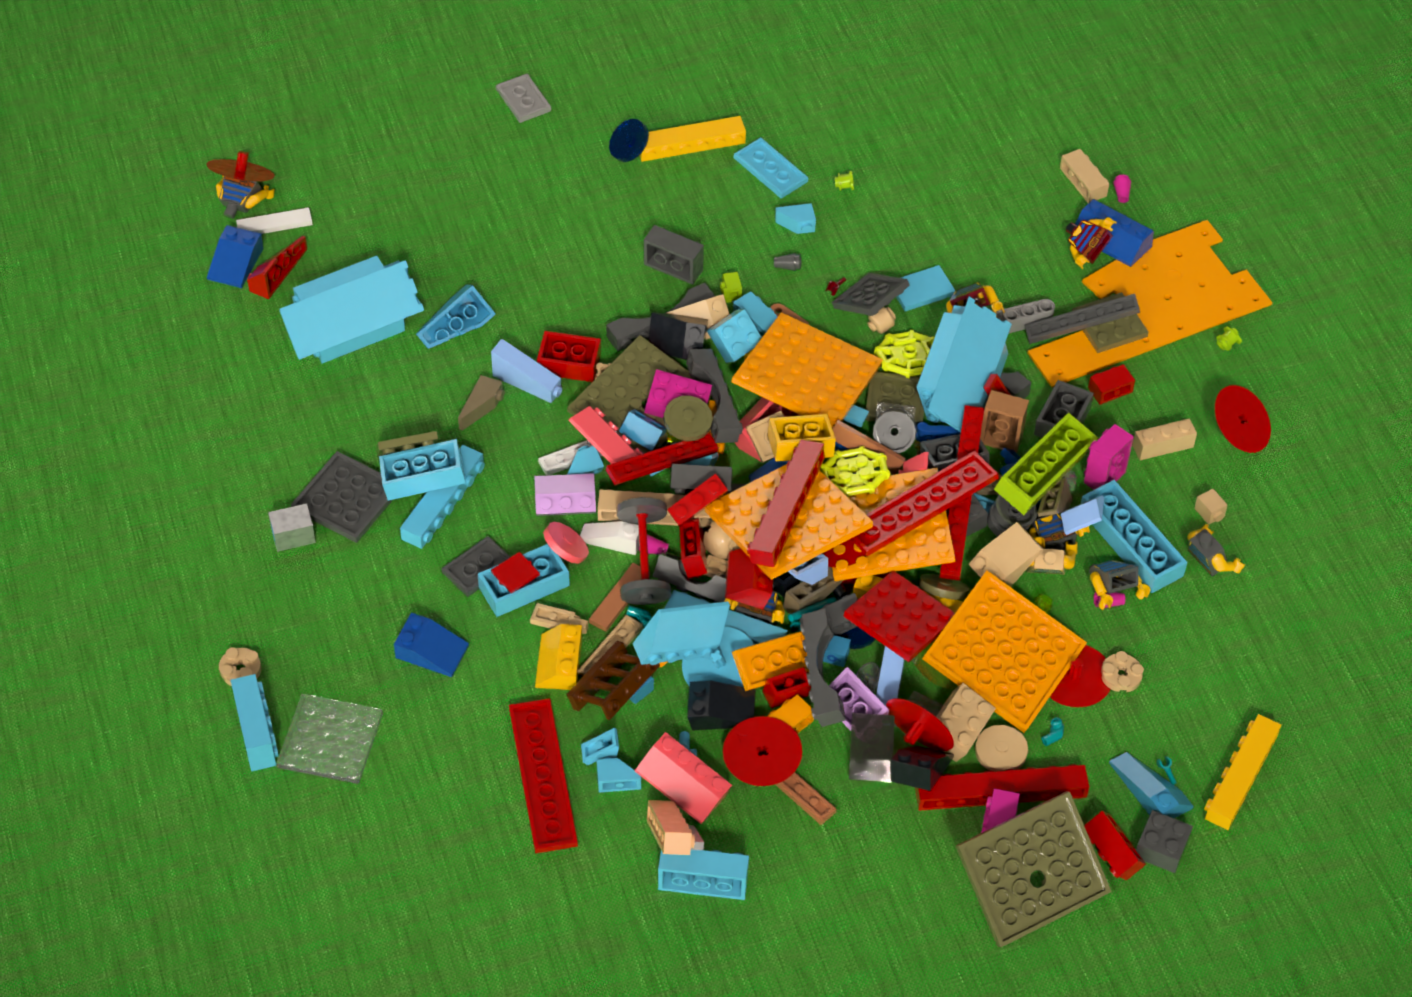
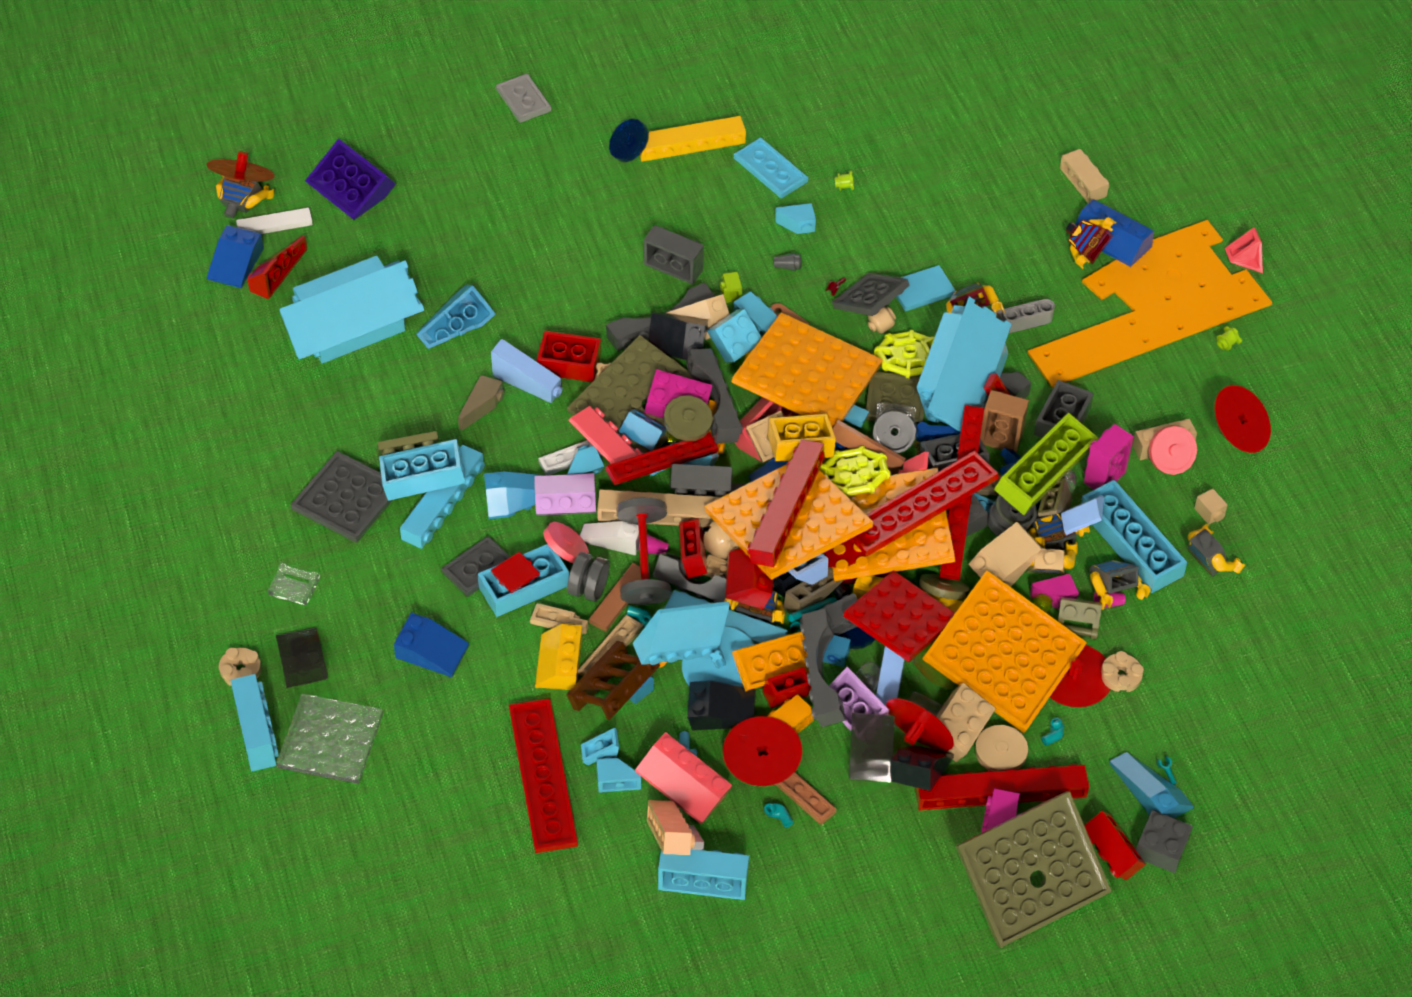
flat silver piece [268,503,316,552] -> none
red brick [667,474,728,527] -> none
dark grey plate [1025,294,1140,344] -> none
olive plate [1072,292,1149,353] -> none
red brick [1088,364,1135,405] -> none
dark pink cone [1113,175,1131,203] -> none
yellow brick [1204,714,1281,830] -> none
none -> clear plate [268,562,320,605]
none -> clear smoke slope [276,627,328,688]
none -> dark purple slope [305,139,396,220]
none -> dark azure wedge [484,471,545,519]
none -> dark grey wheel [567,552,610,602]
none -> teal arm [764,803,794,828]
none -> dark pink slope [1030,574,1079,609]
none -> olive plate [1058,597,1102,640]
none -> coral wheel [1148,425,1197,475]
none -> coral slope [1225,228,1263,273]

